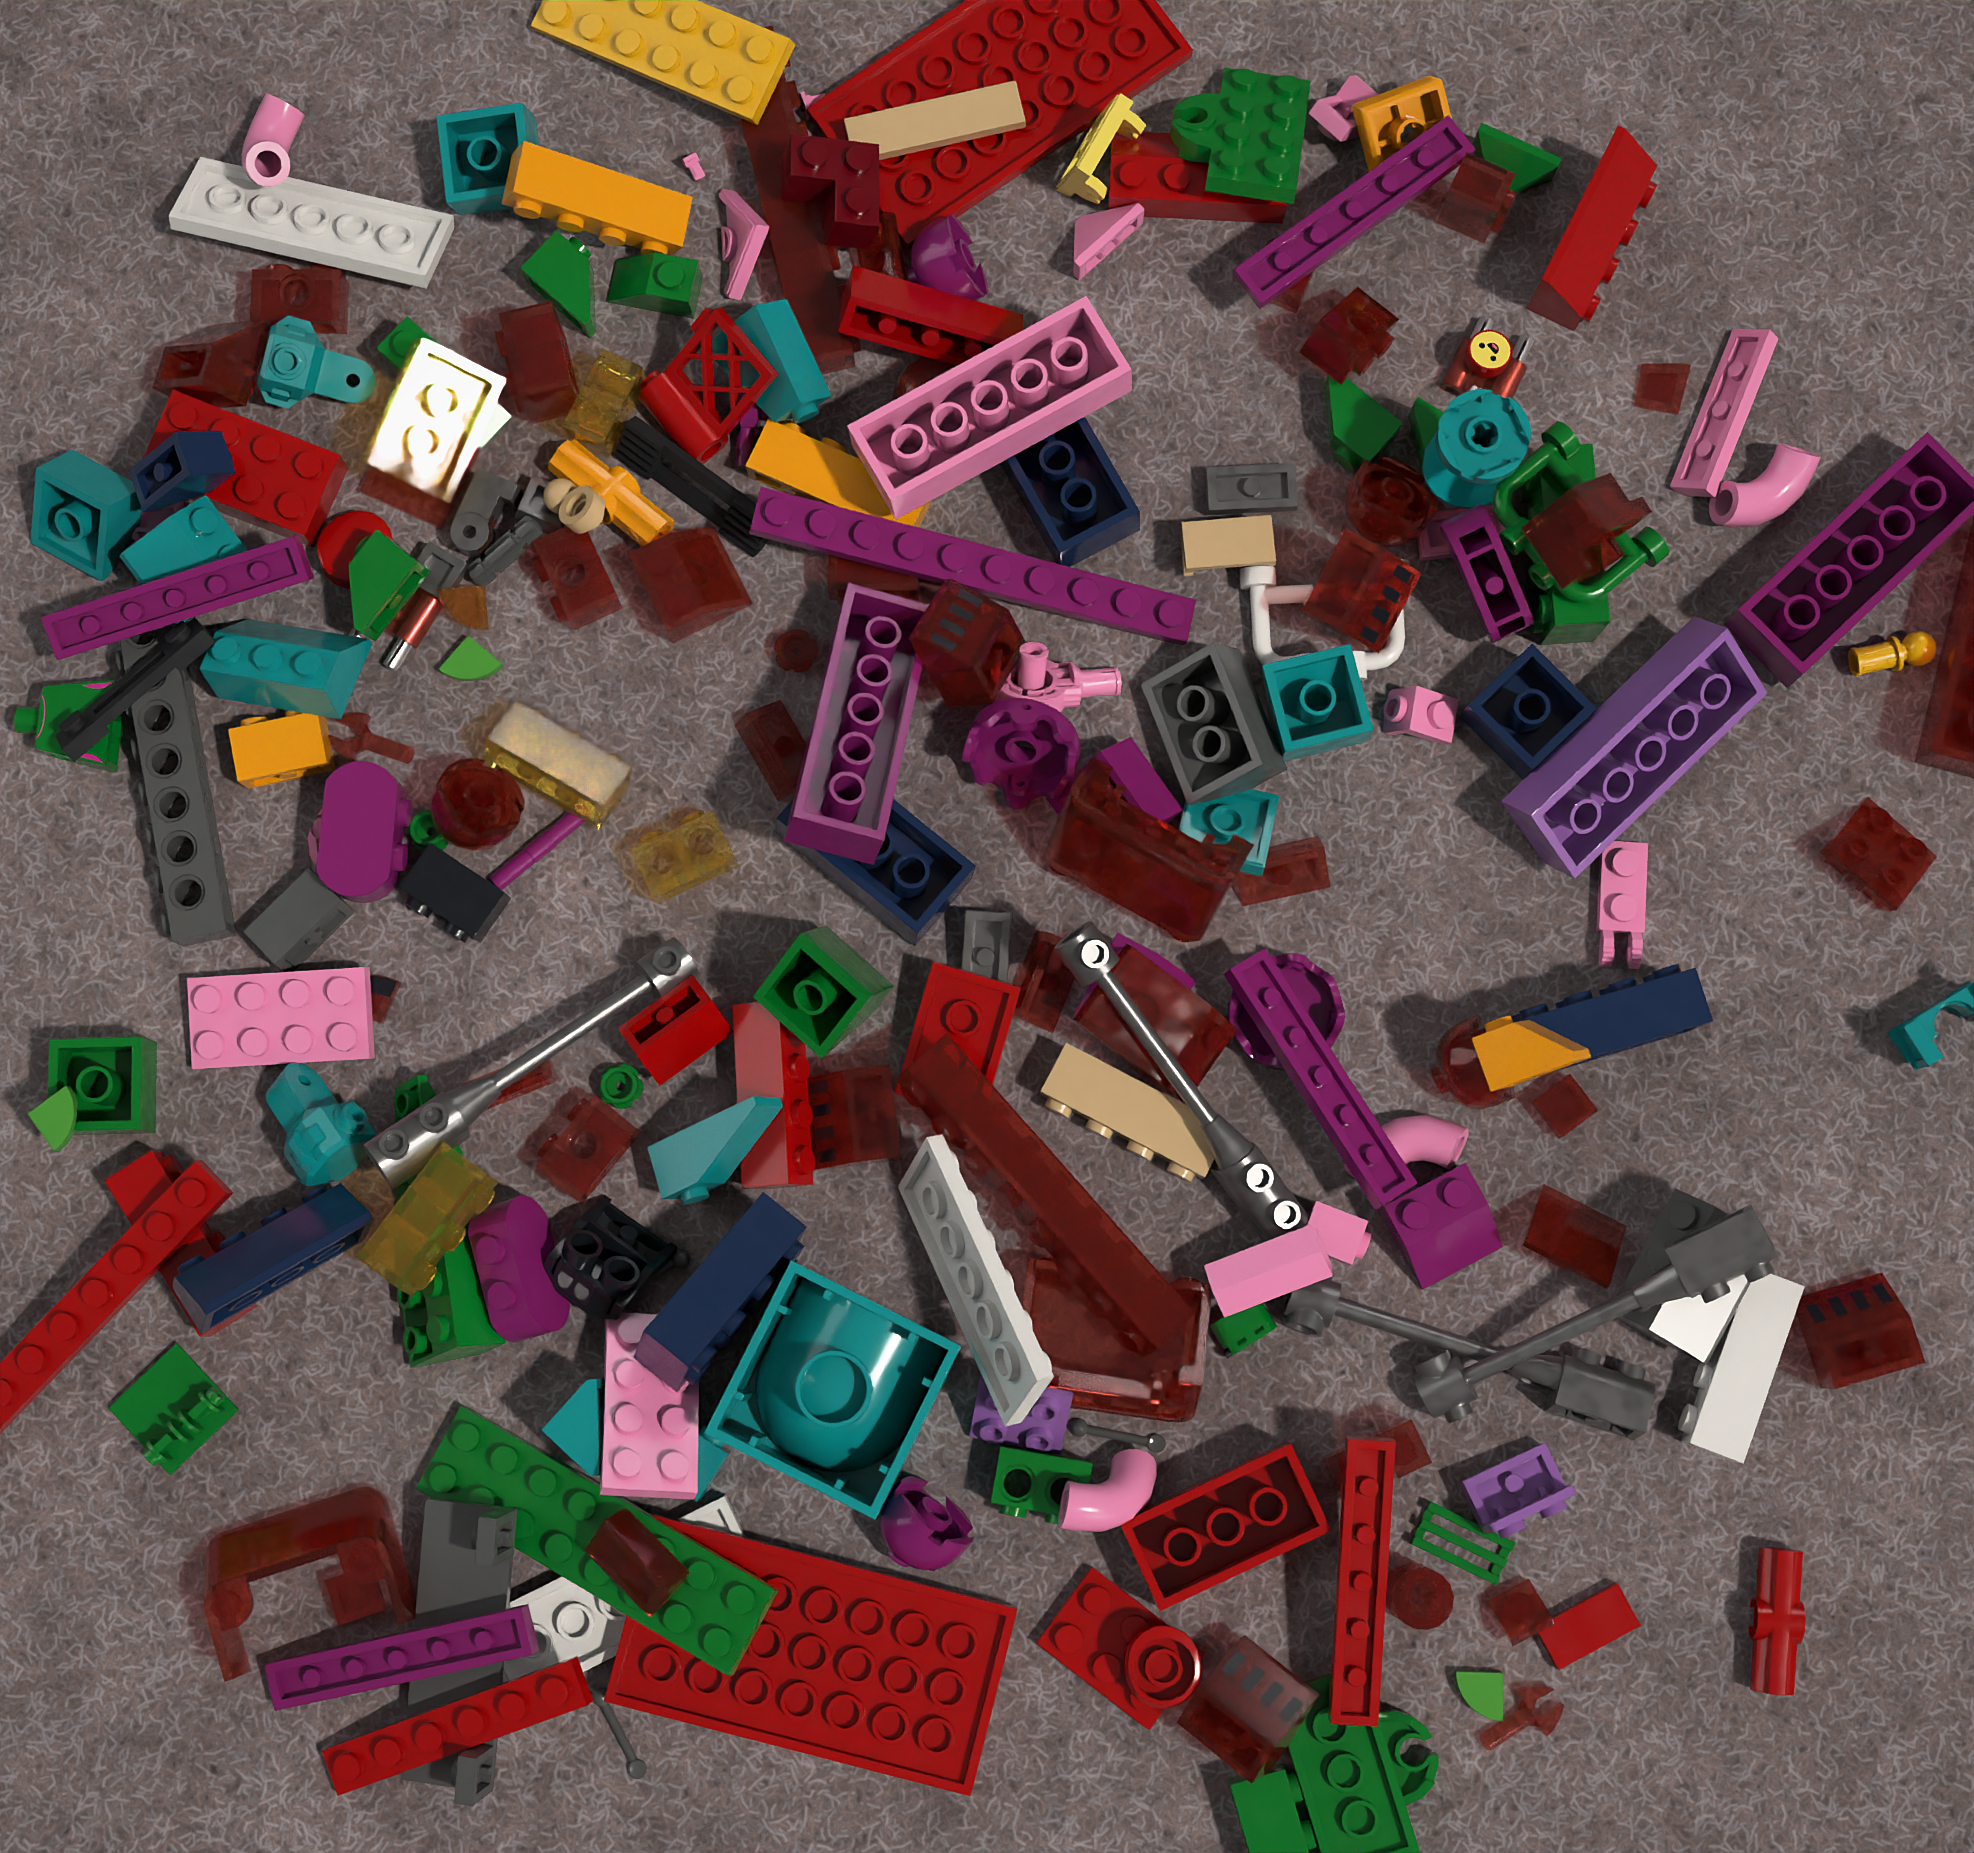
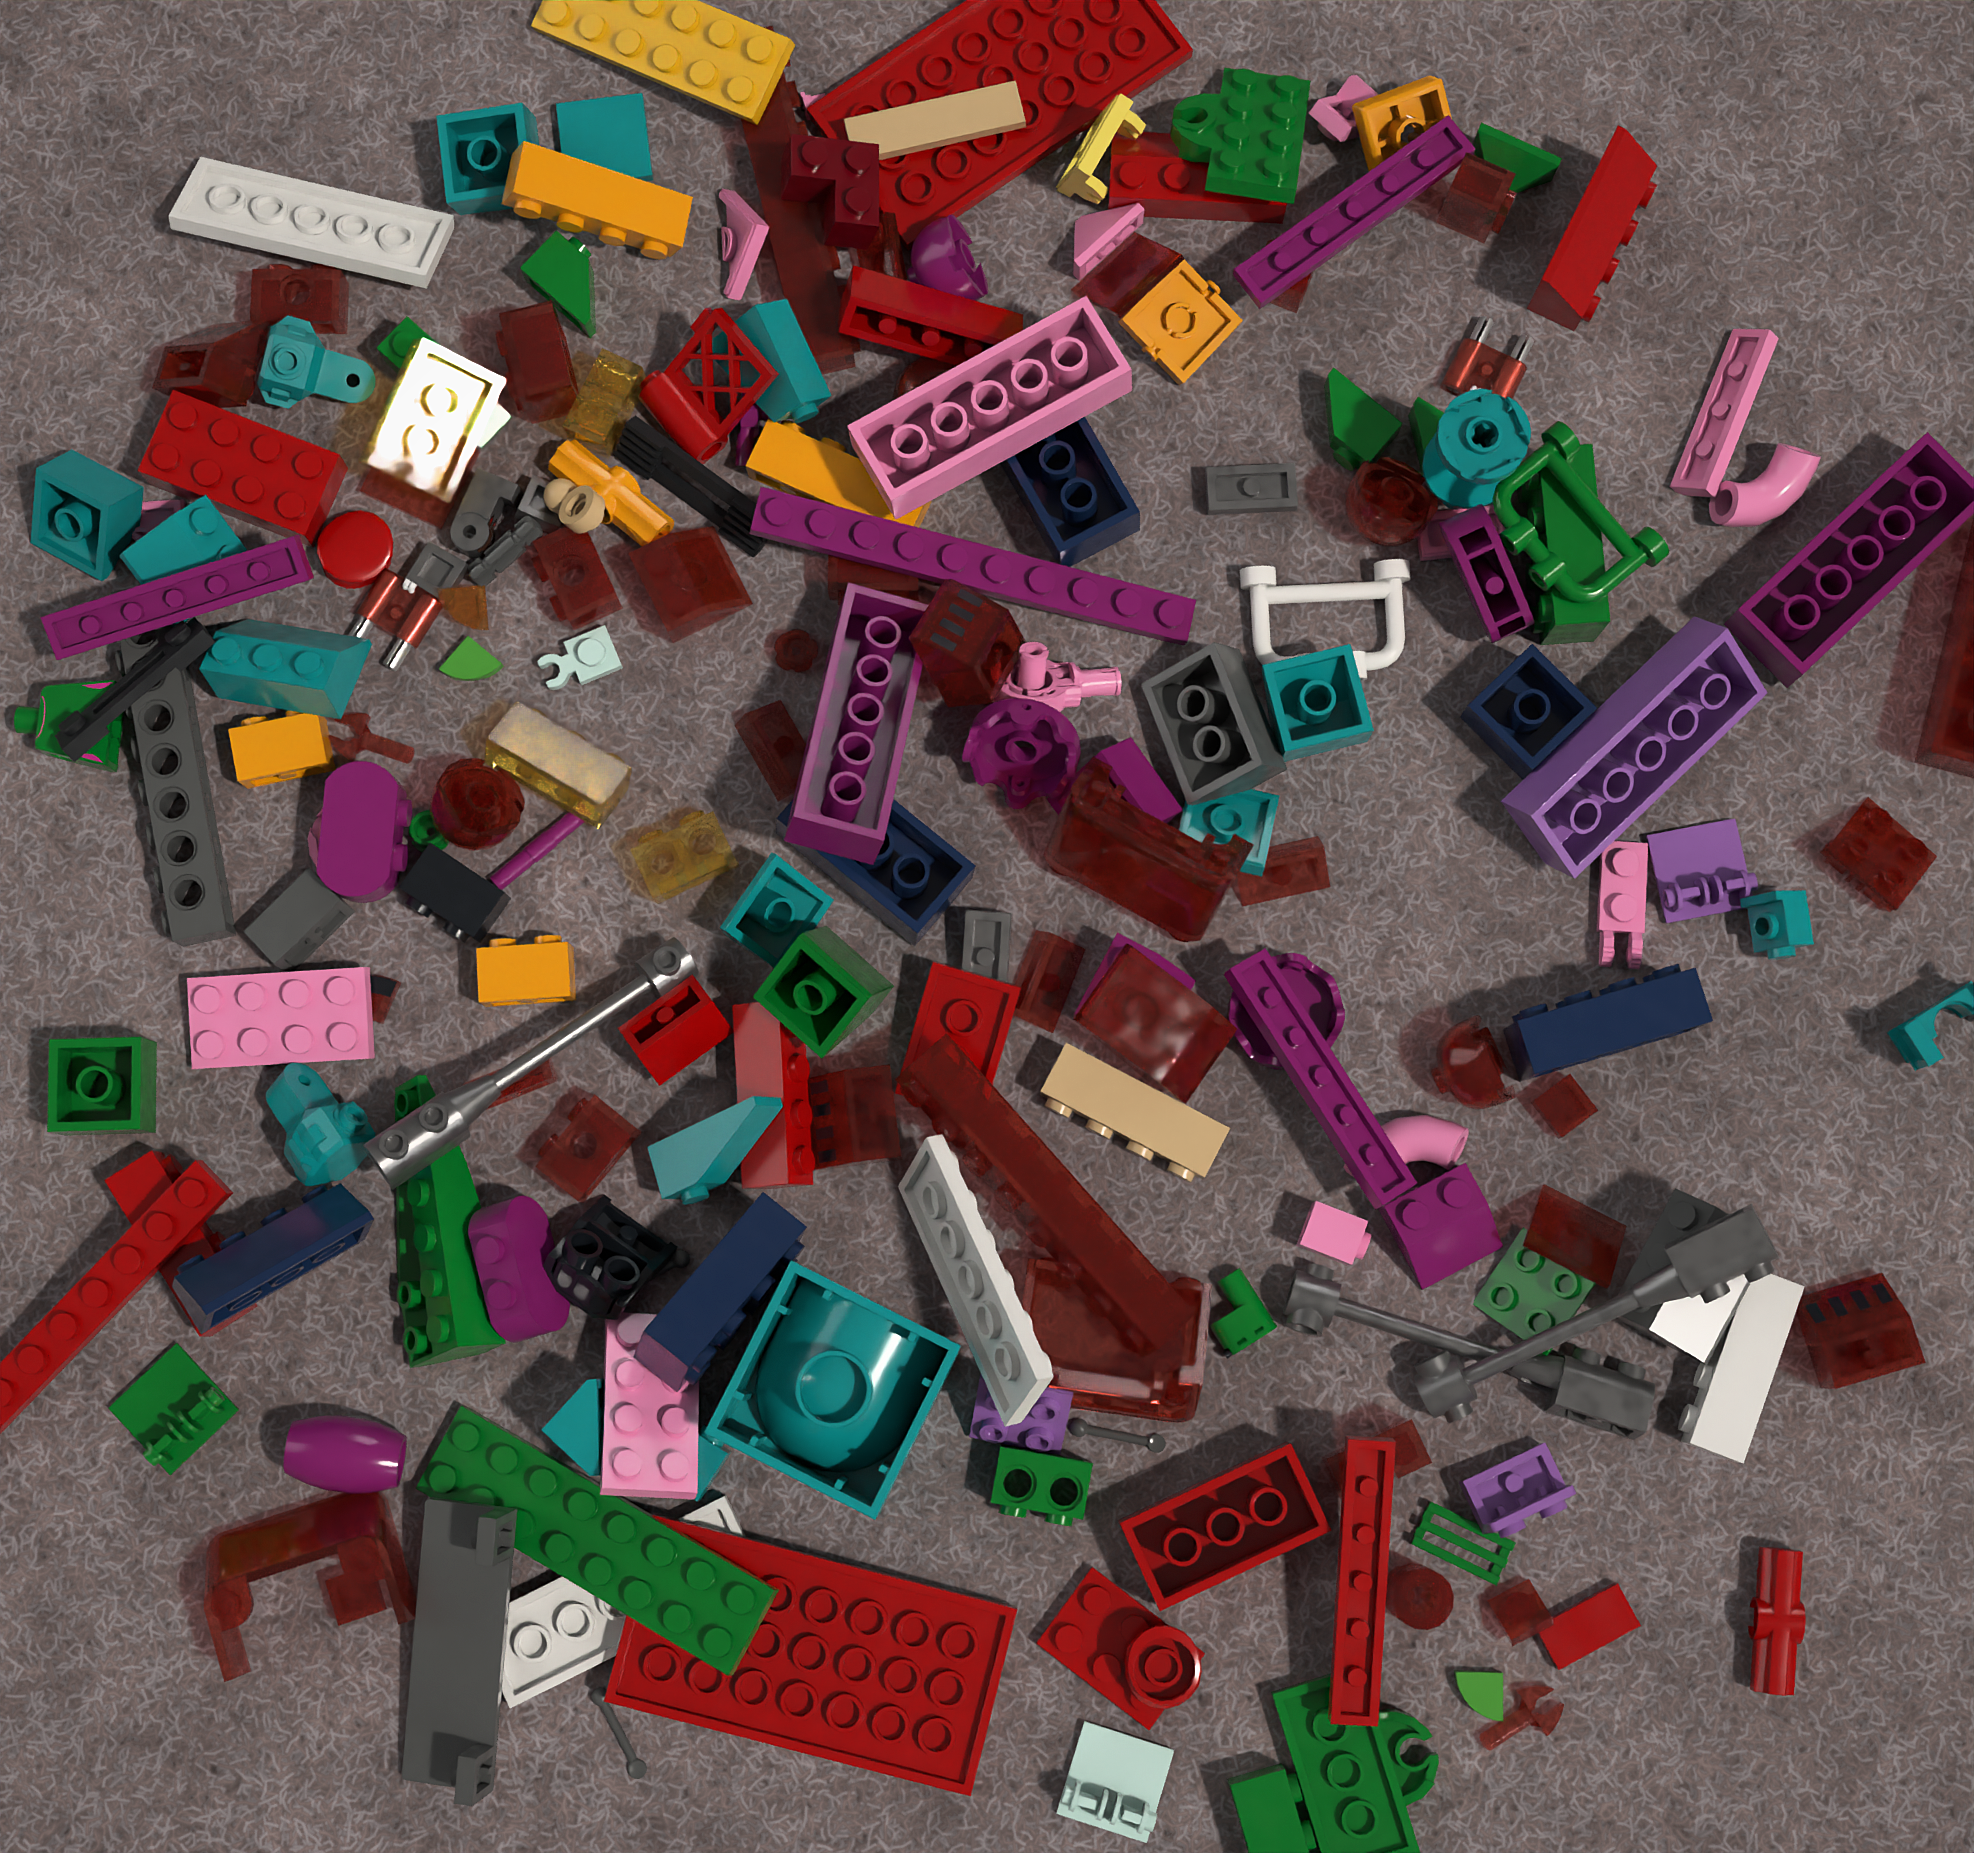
bright green tile [27,1086,78,1152] -> none
dark blue slope [129,431,236,512] -> none
bright pink cylinder [241,93,305,187] -> none
magenta plate [264,1604,539,1711] -> none
red plate [322,1656,593,1796] -> none
green slope [348,529,431,641] -> none
clear yellow brick [356,1142,498,1296] -> none
clear red slope [585,1508,689,1617] -> none
green plate [598,1064,644,1109] -> none
green slope [608,252,703,319] -> none
bright pink piece [682,153,706,181] -> none
magenta cylinder [879,1476,974,1571] -> none
flat silver bar [1054,921,1309,1242] -> none
bright pink cylinder [1058,1449,1157,1532] -> none
clear red slope [1176,1635,1320,1784] -> none
tan hinge [1180,515,1276,576] -> none
bright pink piece [1204,1224,1333,1317] -> none
clear red slope [1298,529,1422,654] -> none
clear red brick [1299,287,1399,385] -> none
bright pink bracket [1382,686,1459,744] -> none
tile [1465,330,1513,377] -> none
light orange slope [1472,1015,1591,1091] -> none
clear red plate [1522,473,1652,589] -> none
clear red slope [1634,363,1691,415] -> none
yellow pin [1848,631,1936,677] -> none
none -> magenta piece [283,1415,407,1493]
none -> light orange brick [476,935,576,1007]
none -> light aqua plate [537,625,623,690]
none -> teal tile [556,93,654,181]
none -> teal slope [720,852,834,968]
none -> light aqua hinge [1056,1721,1174,1843]
none -> clear red piece [1071,232,1184,318]
none -> light orange plate [1118,257,1243,385]
none -> green hinge [1473,1227,1599,1356]
none -> medium lavender hinge [1646,818,1758,924]
none -> teal brick [1740,890,1814,960]

